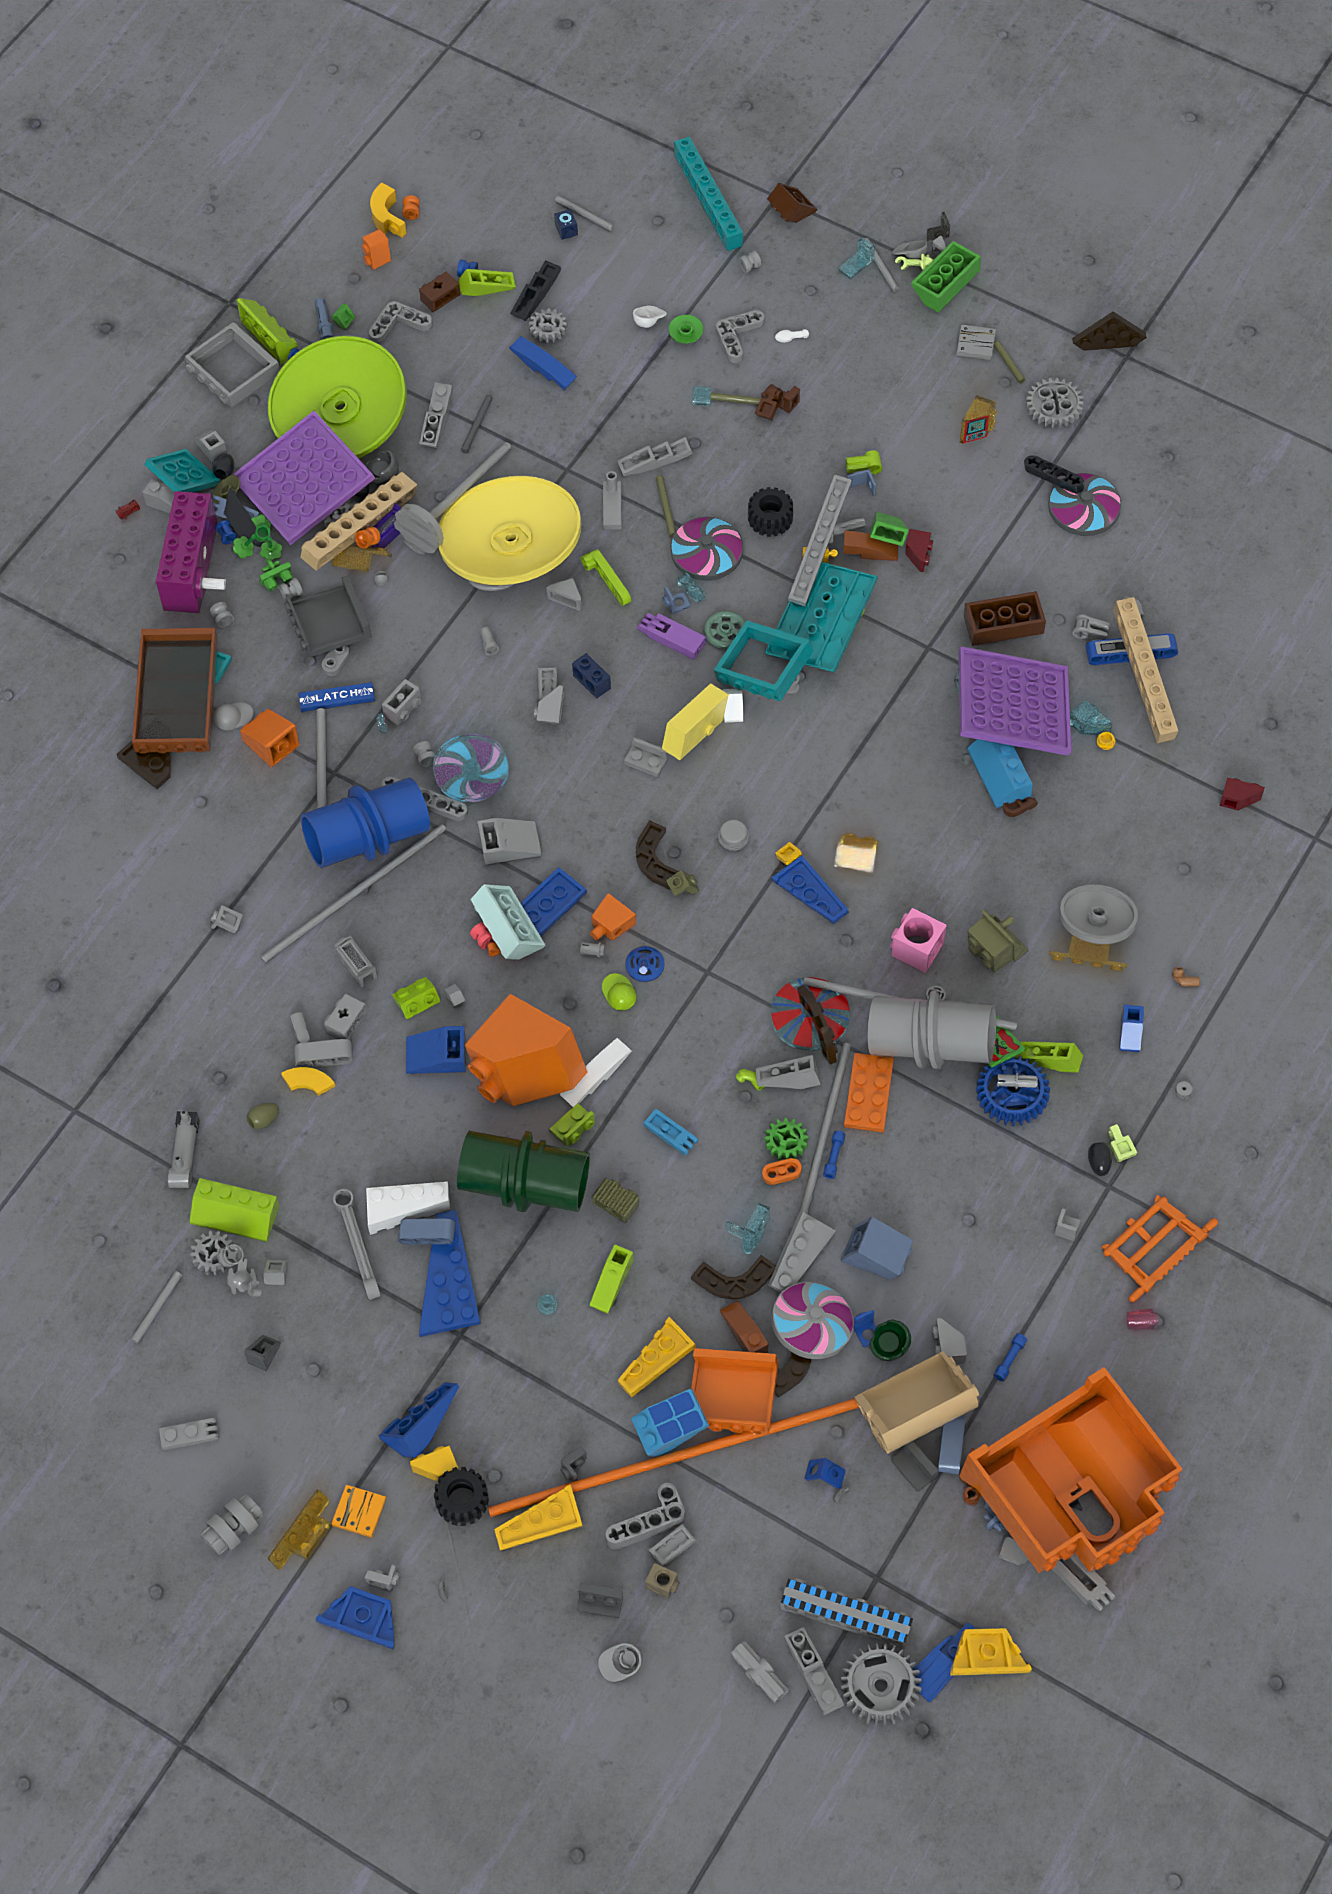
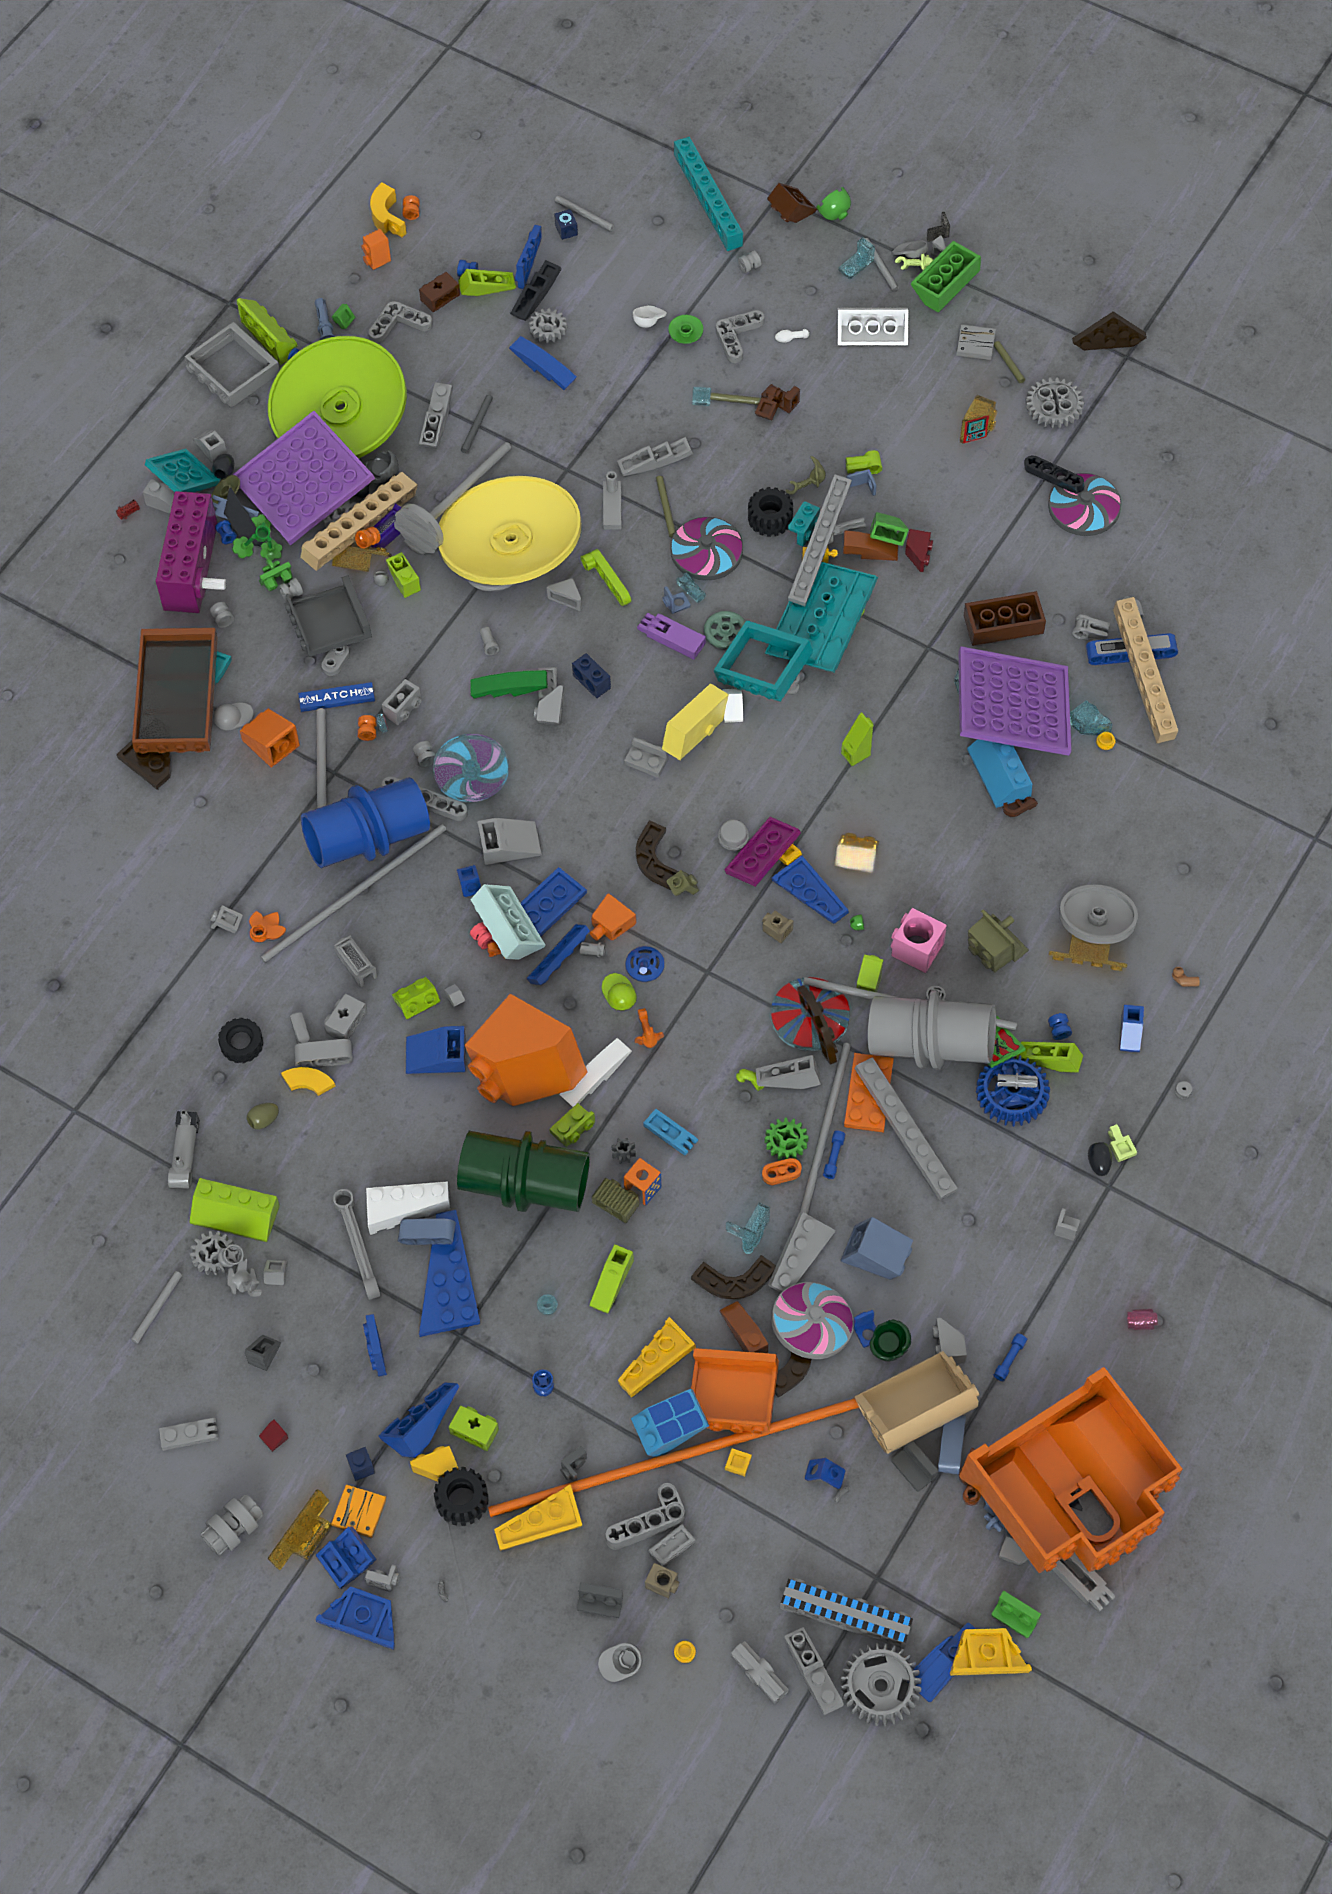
orange piece [1101,1195,1218,1303] -> none
dark red slope [1220,777,1265,811] -> none
none -> black tyre [218,1018,264,1063]
none -> orange plate [249,911,286,942]
none -> dark red slope [259,1419,289,1452]
none -> blue slope [316,1526,377,1588]
none -> dark blue brick [346,1447,375,1481]
none -> orange wheel [357,715,377,741]
none -> blue plate [363,1314,387,1377]
none -> lime slope [386,552,421,598]
none -> lime brick [449,1405,499,1451]
none -> blue bracket [457,865,481,897]
none -> green slope [471,670,548,699]
none -> blue wing [515,225,542,289]
none -> blue plate [526,924,590,985]
none -> blue wheel [532,1369,554,1396]
none -> dark grey gear [611,1138,636,1164]
none -> orange piece [624,1158,662,1206]
none -> orange piece [634,1008,664,1048]
none -> yellow plate [674,1641,696,1663]
none -> magenta plate [724,817,801,887]
none -> yellow plate [725,1448,752,1477]
none -> dark tan brick [762,910,793,943]
none -> olive piece [785,456,826,495]
none -> teal bracket [788,501,820,547]
none -> bright green cylinder [816,187,851,220]
none -> white slope [837,308,908,345]
none -> lime slope [841,712,873,766]
none -> bright green hinge [850,914,864,931]
none -> light grey plate [854,1057,958,1200]
none -> lime slope [856,954,883,992]
none -> bright green bracket [991,1591,1041,1638]
none -> blue wheel [1048,1013,1072,1040]

